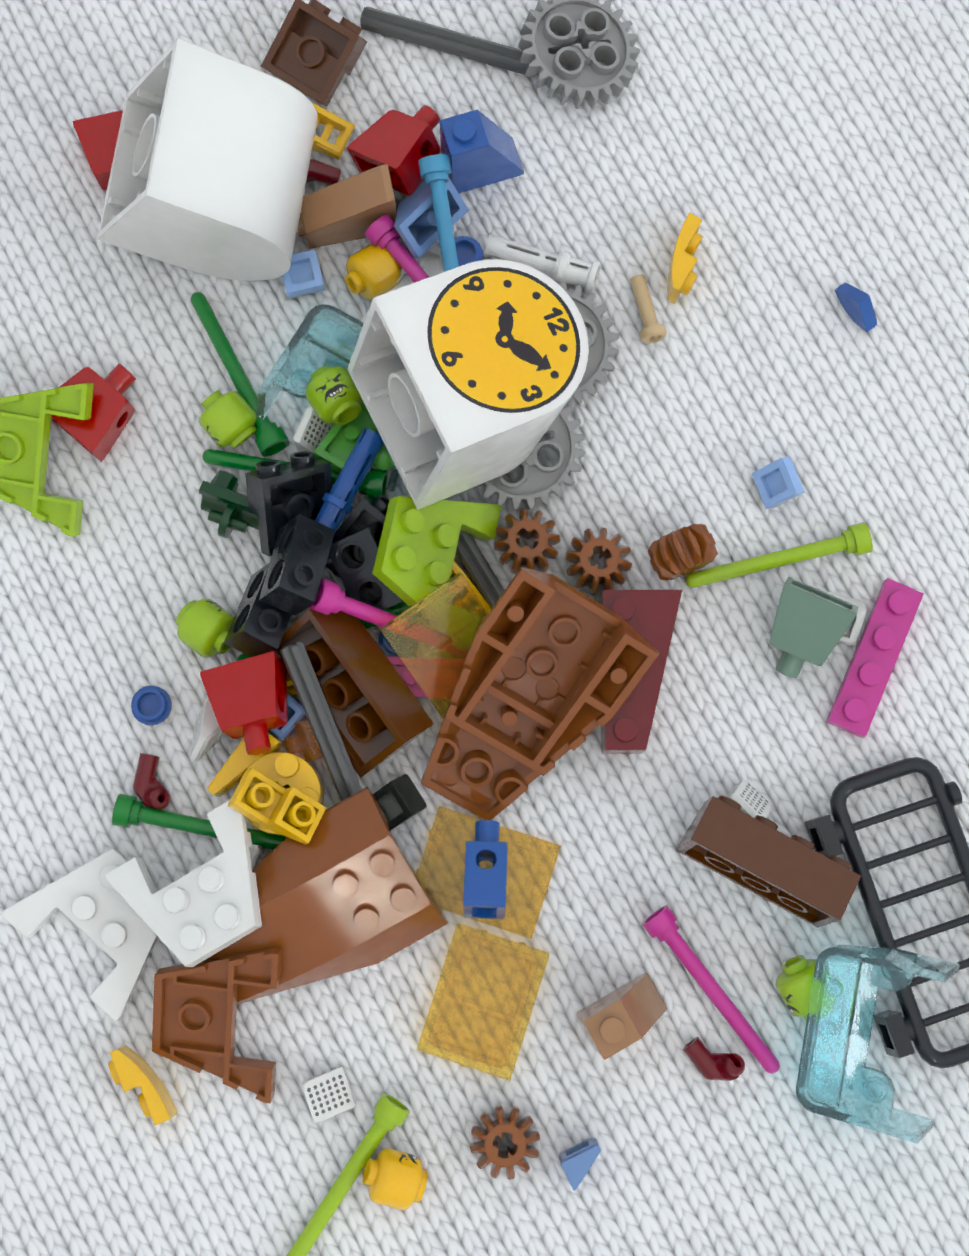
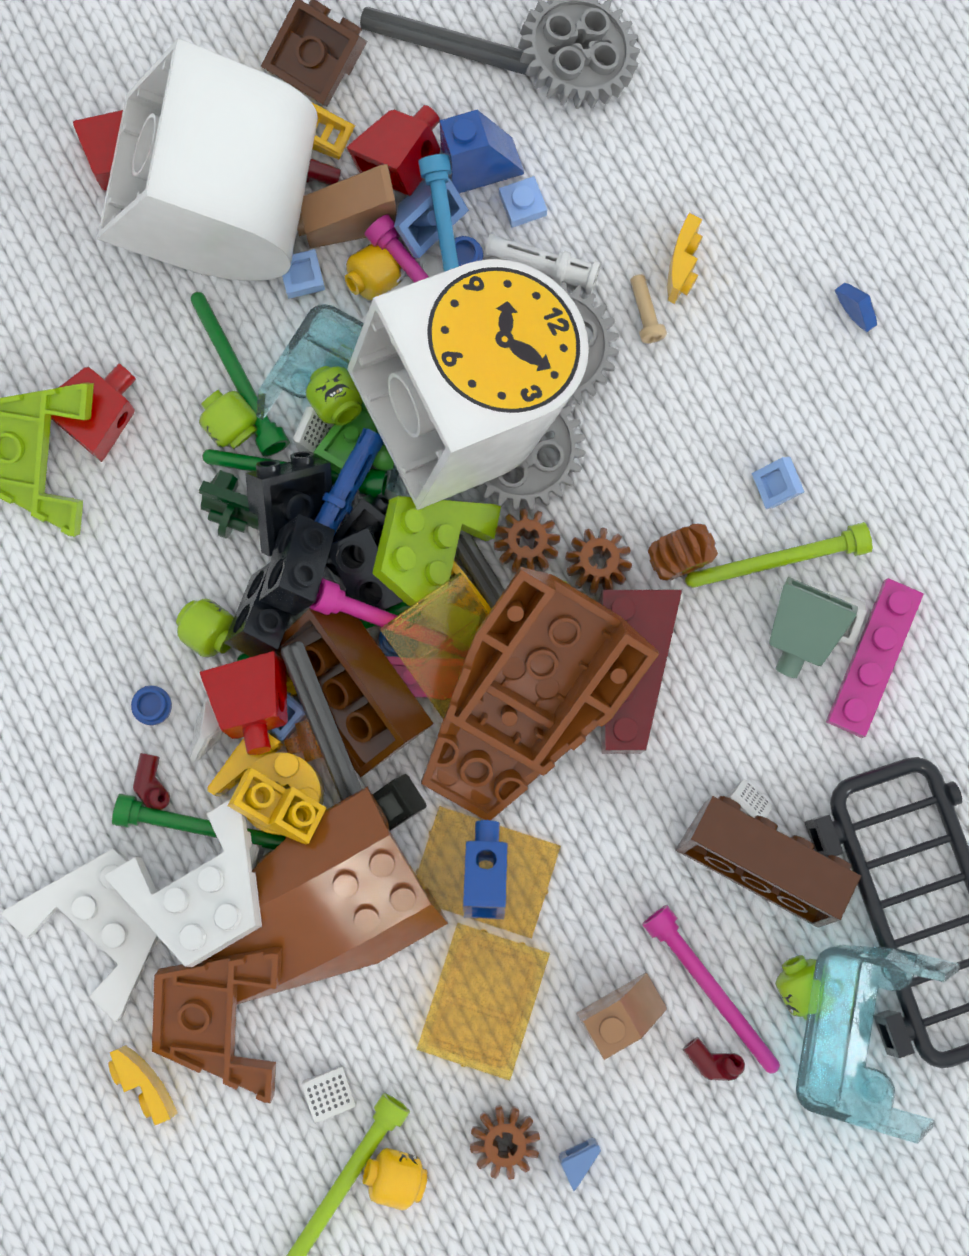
none -> light blue plate [499,176,547,228]

